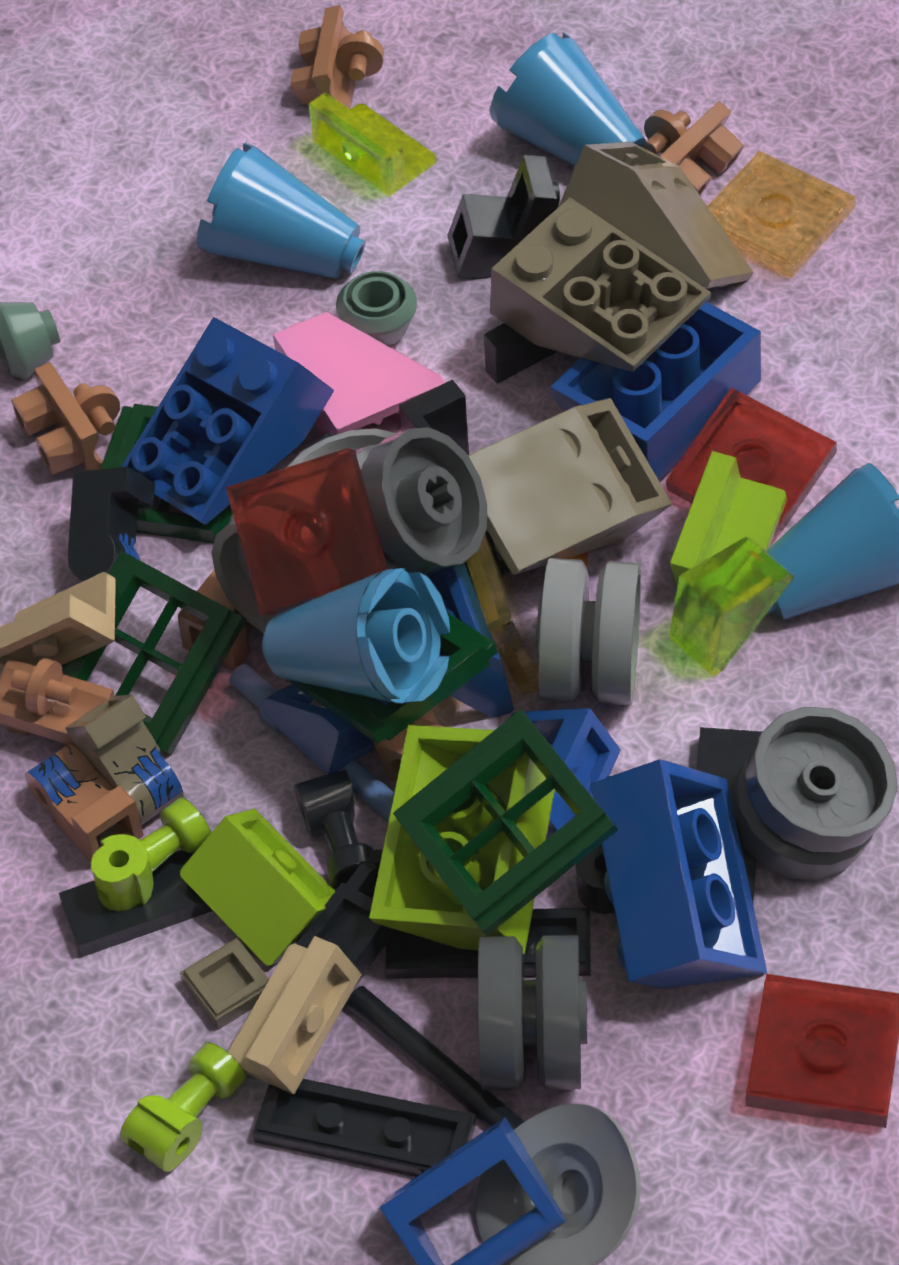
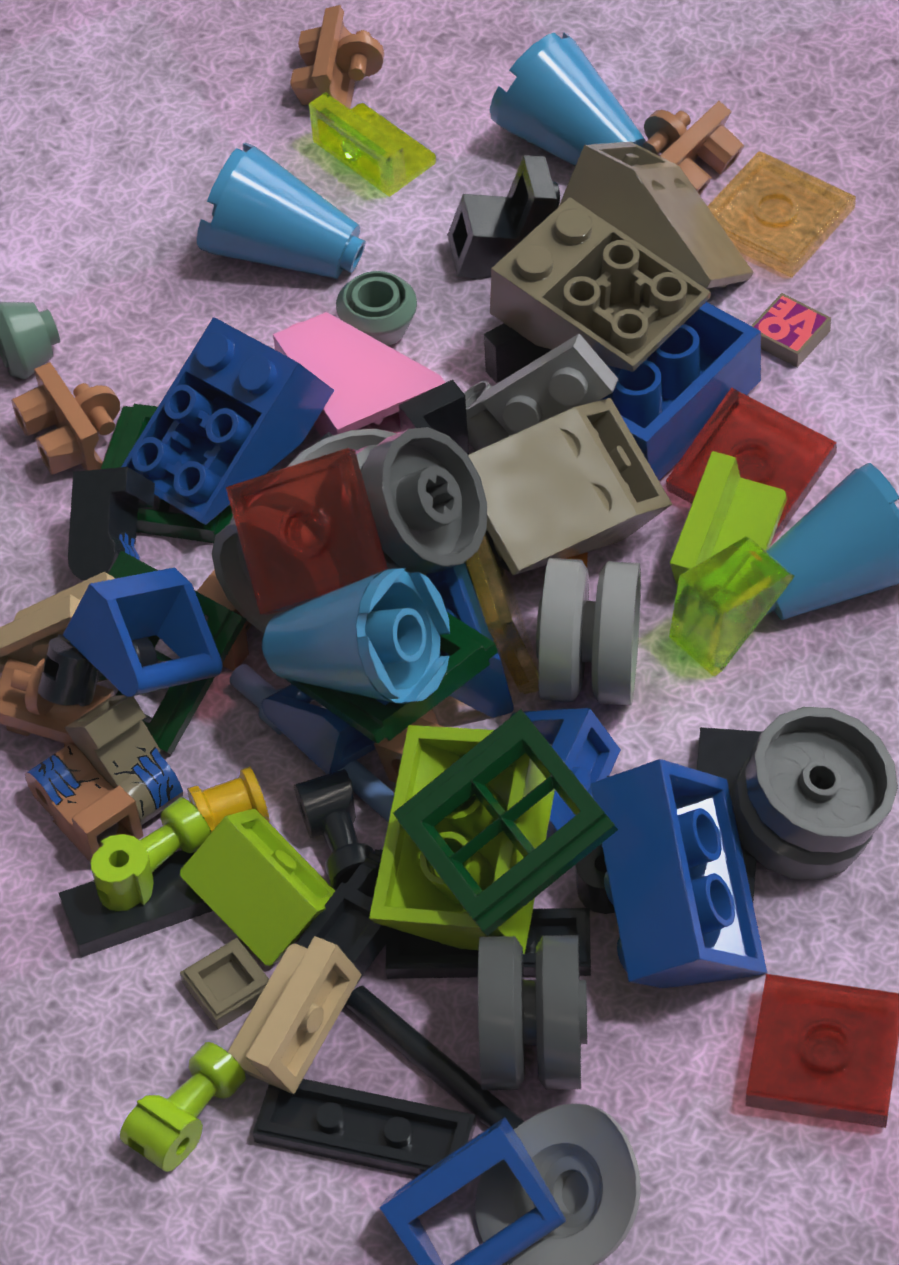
none -> black leg [38,634,158,707]
none -> blue tile [63,567,222,697]
none -> yellow bush [187,767,270,832]
none -> light grey plate [464,334,618,451]
none -> tile [751,293,831,368]

